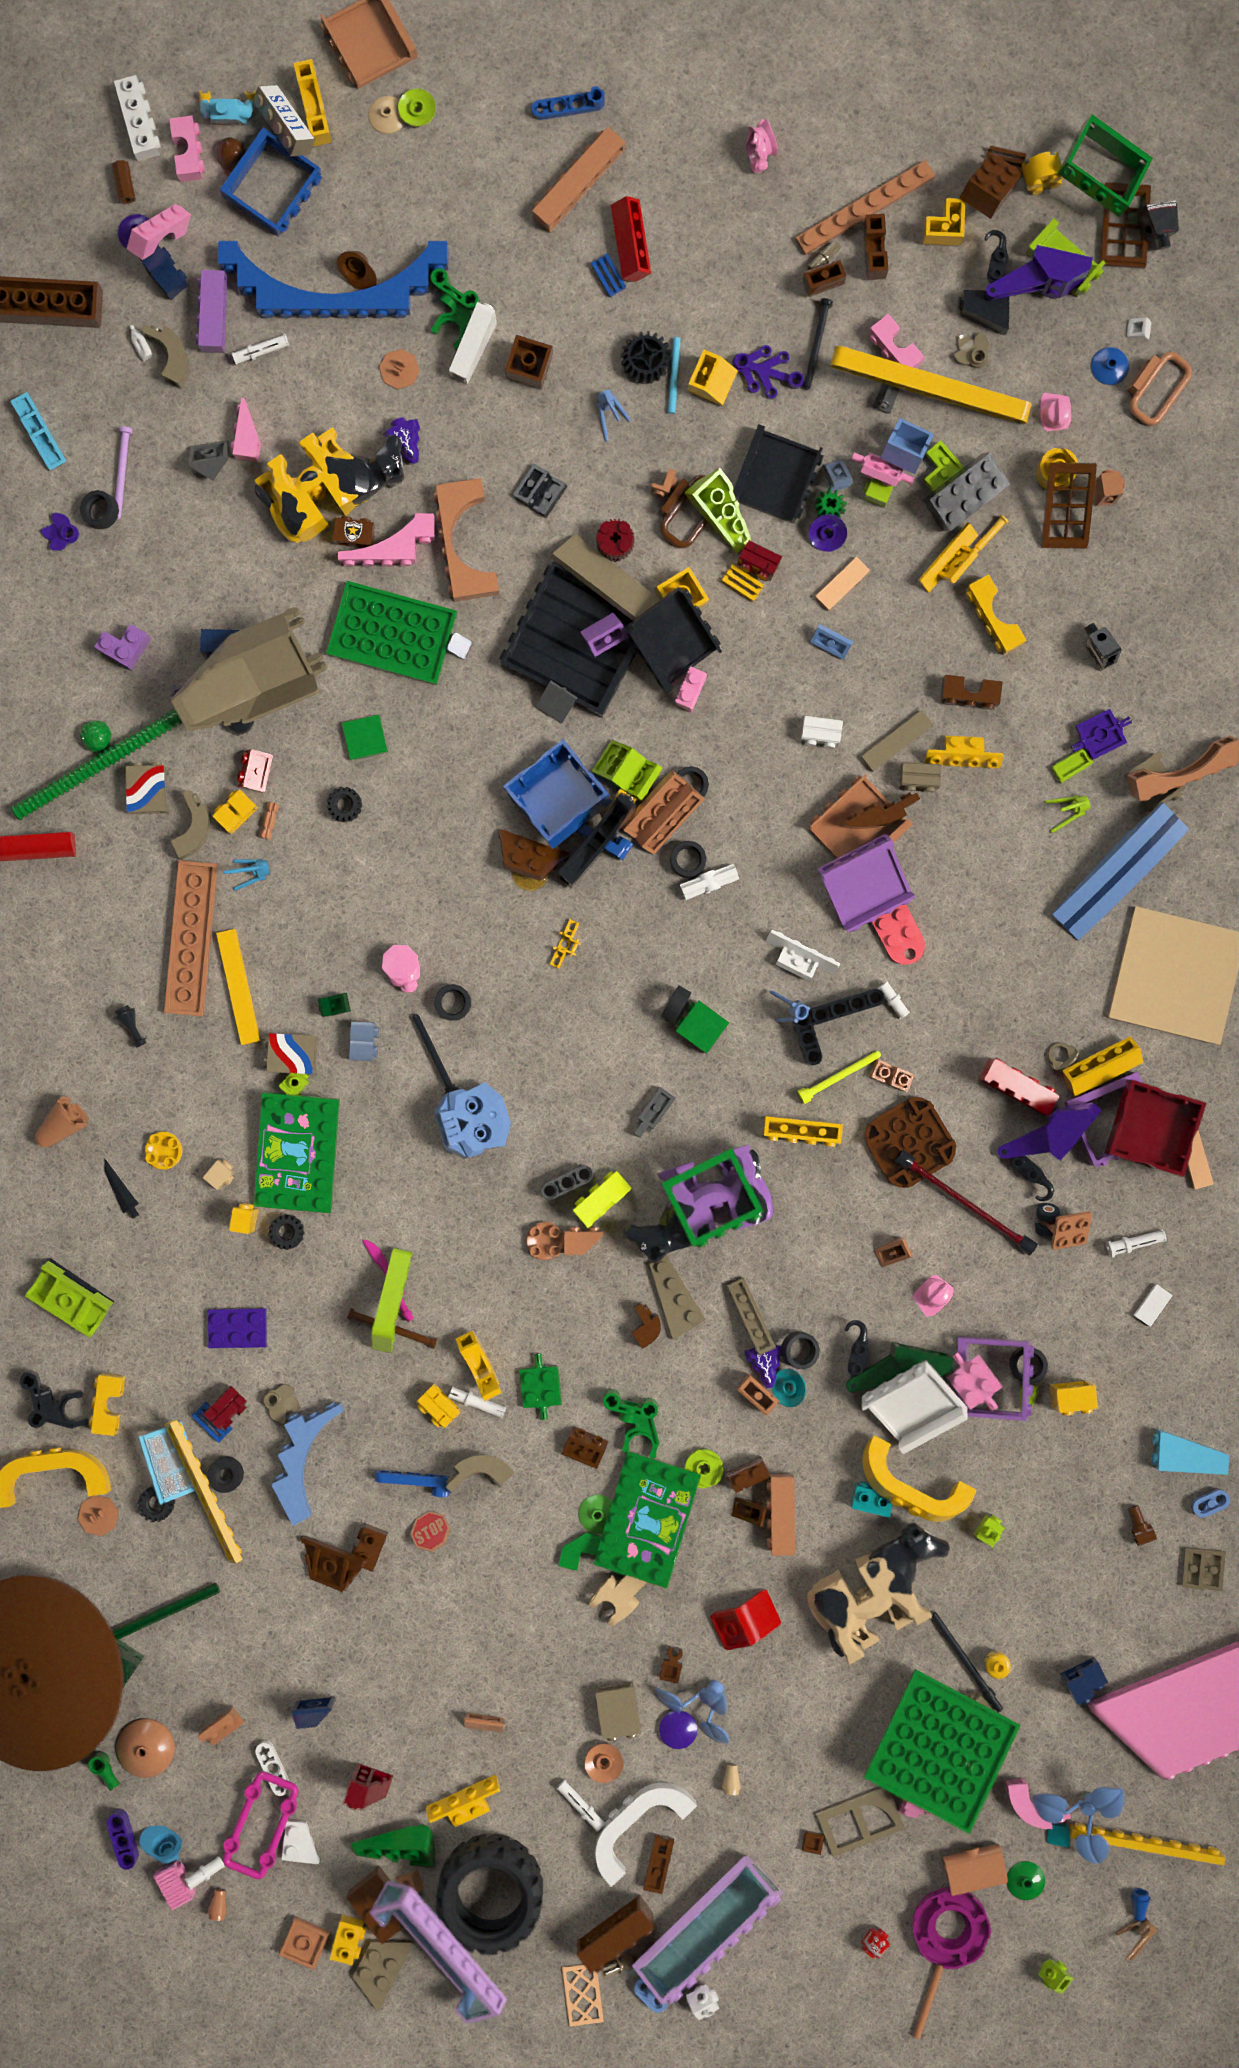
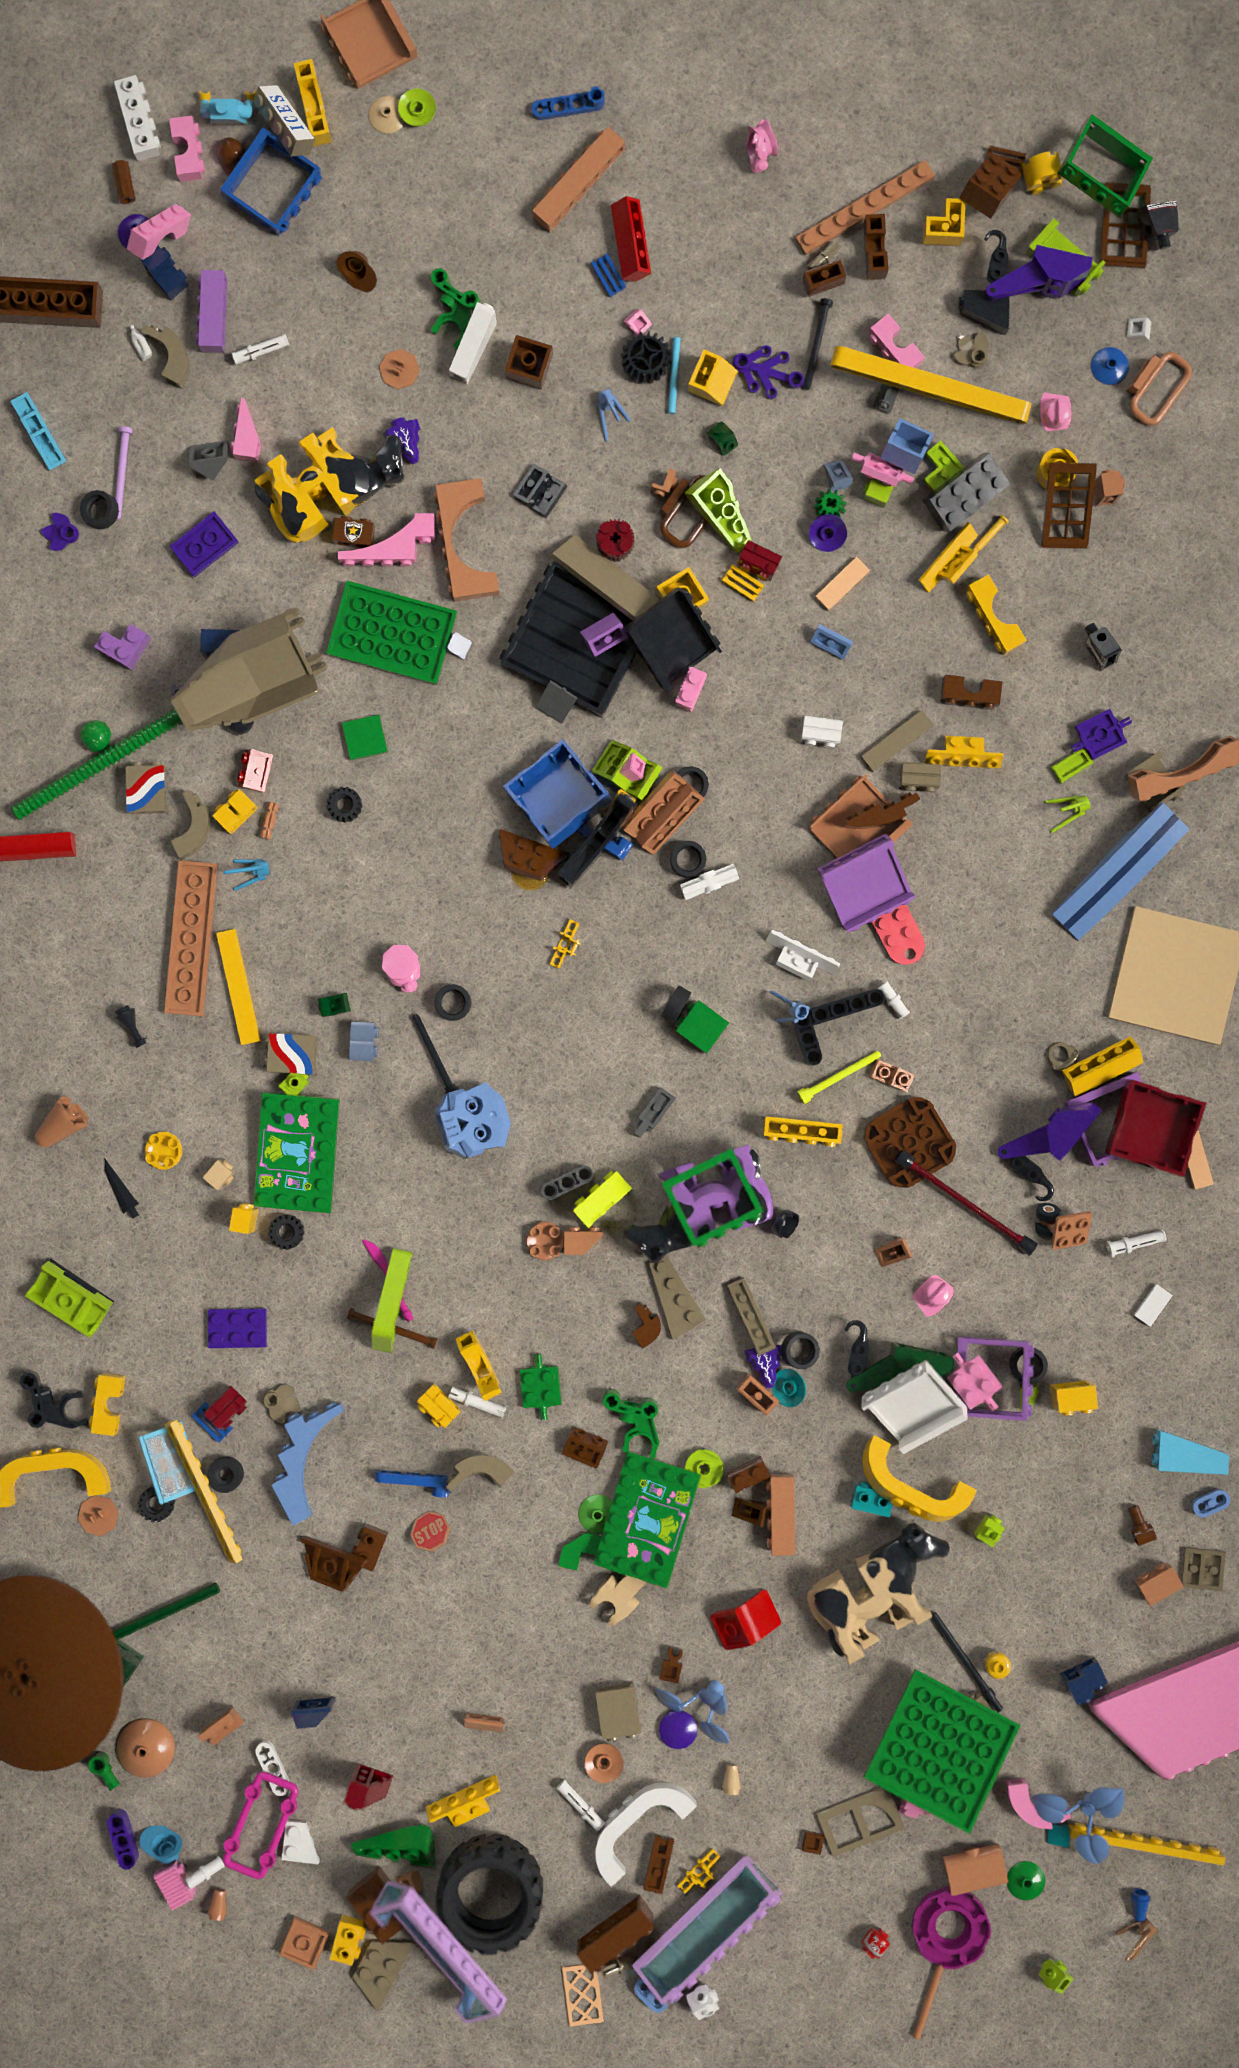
blue arch [218,241,449,318] -> none
black panel [733,424,824,524] -> none
wedge [978,1058,1059,1116] -> none
none -> dark purple plate [170,511,239,578]
none -> bright pink slope [620,753,645,782]
none -> bright pink slope [623,309,652,337]
none -> yellow piece [677,1848,720,1893]
none -> dark green bracket [707,421,738,456]
none -> black hair [771,1210,799,1238]
none -> nougat brick [1135,1563,1184,1606]

